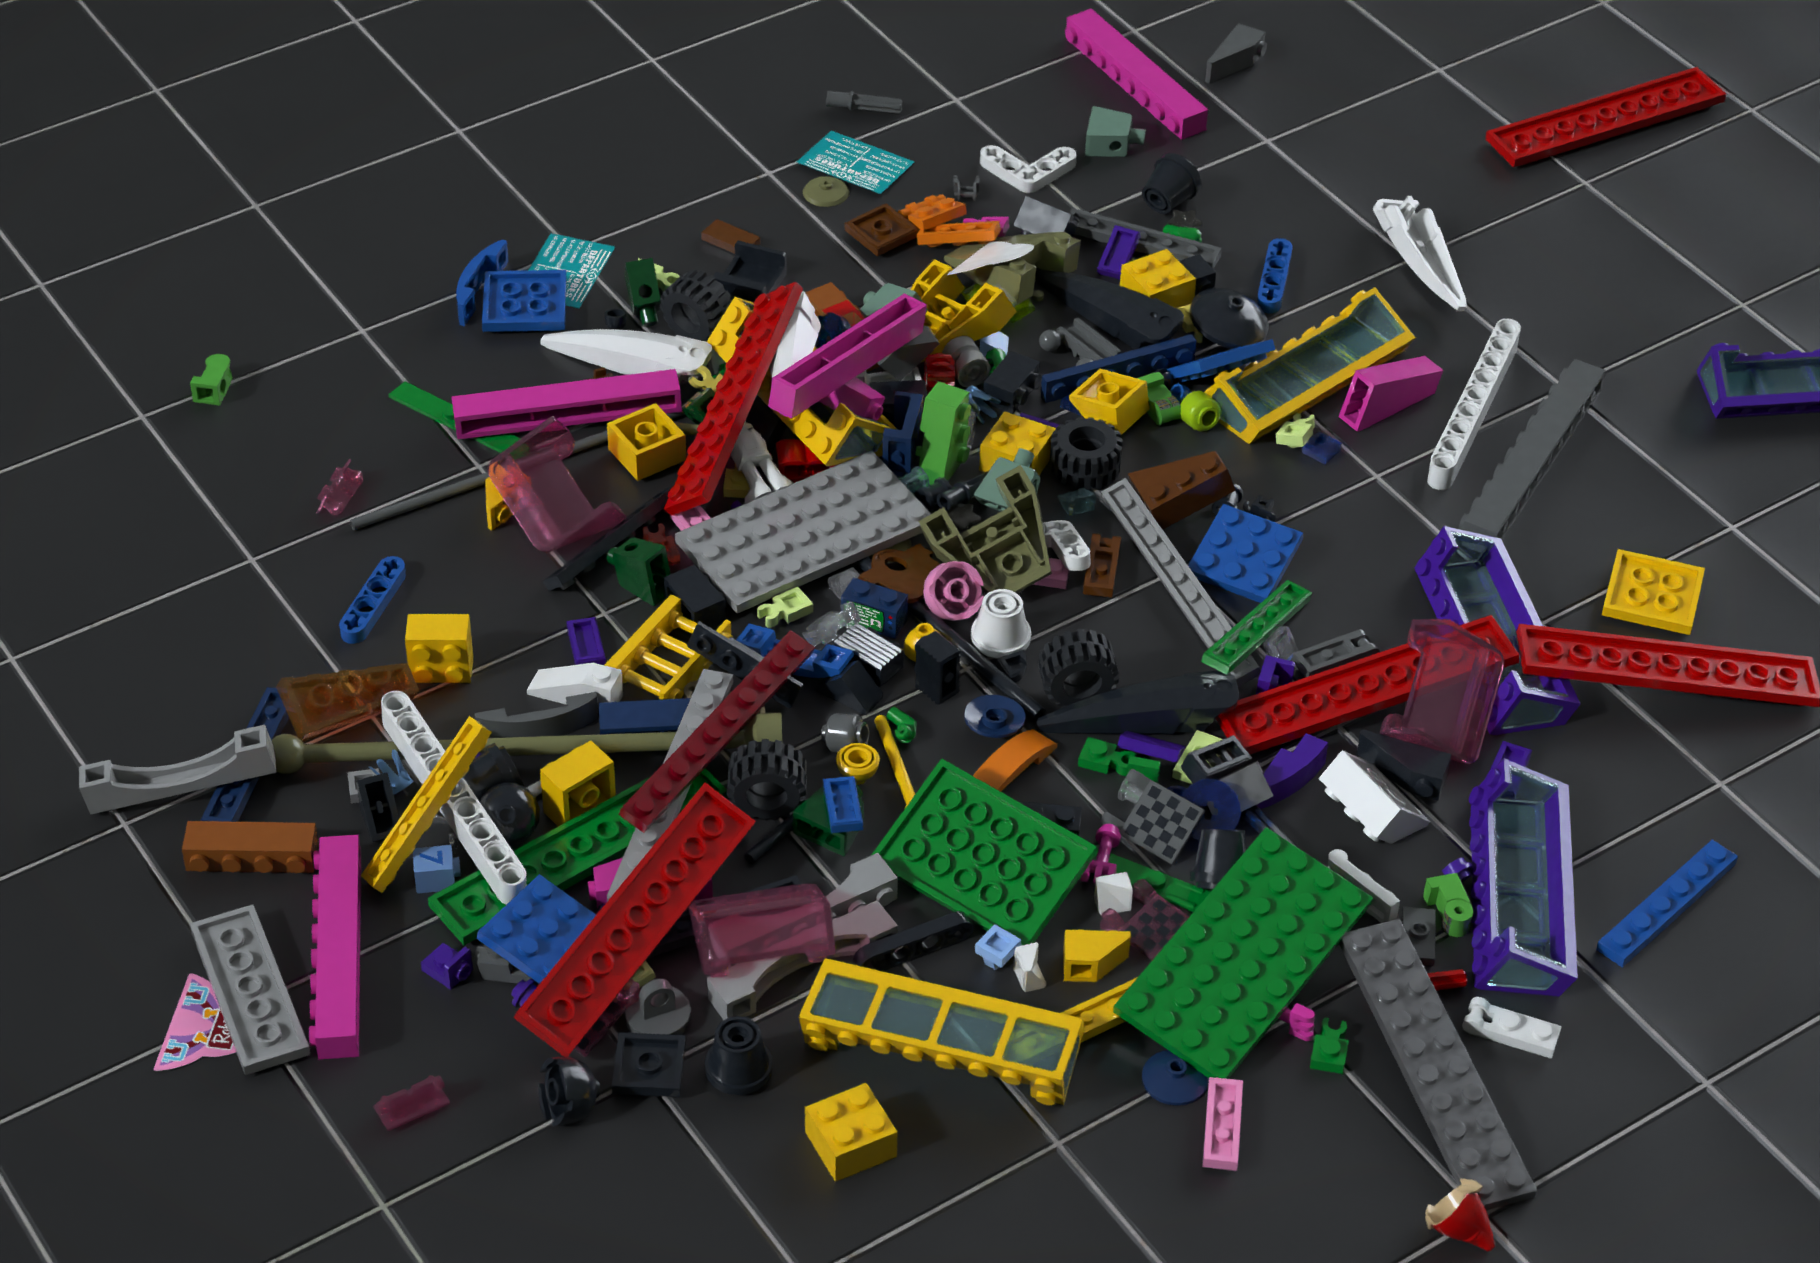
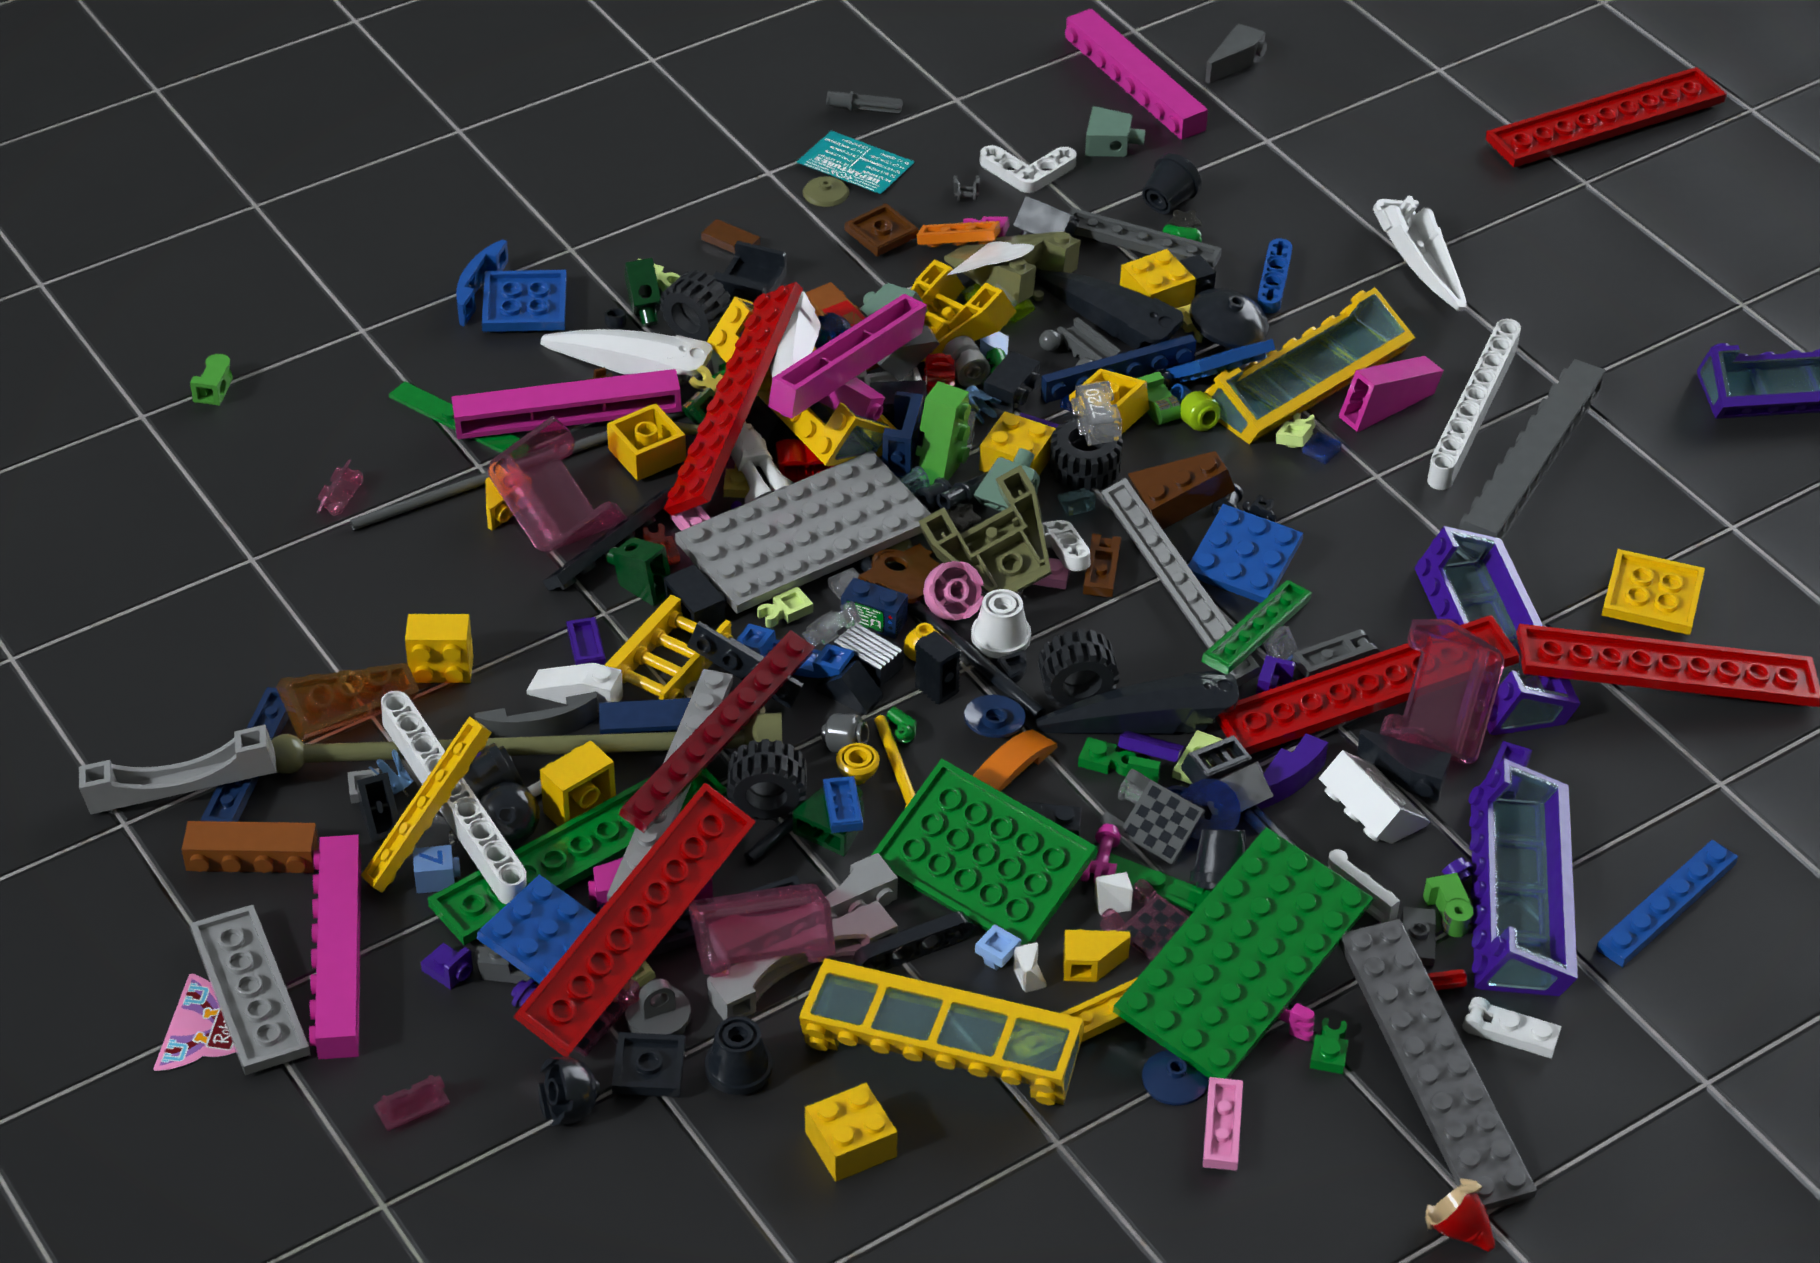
blue beam [339,556,406,644] -> none
teal sticker [529,233,615,308] -> none
orange plate [898,194,967,230] -> none
dark purple tile [1097,225,1141,280] -> none
none -> clear brick [1071,381,1122,446]

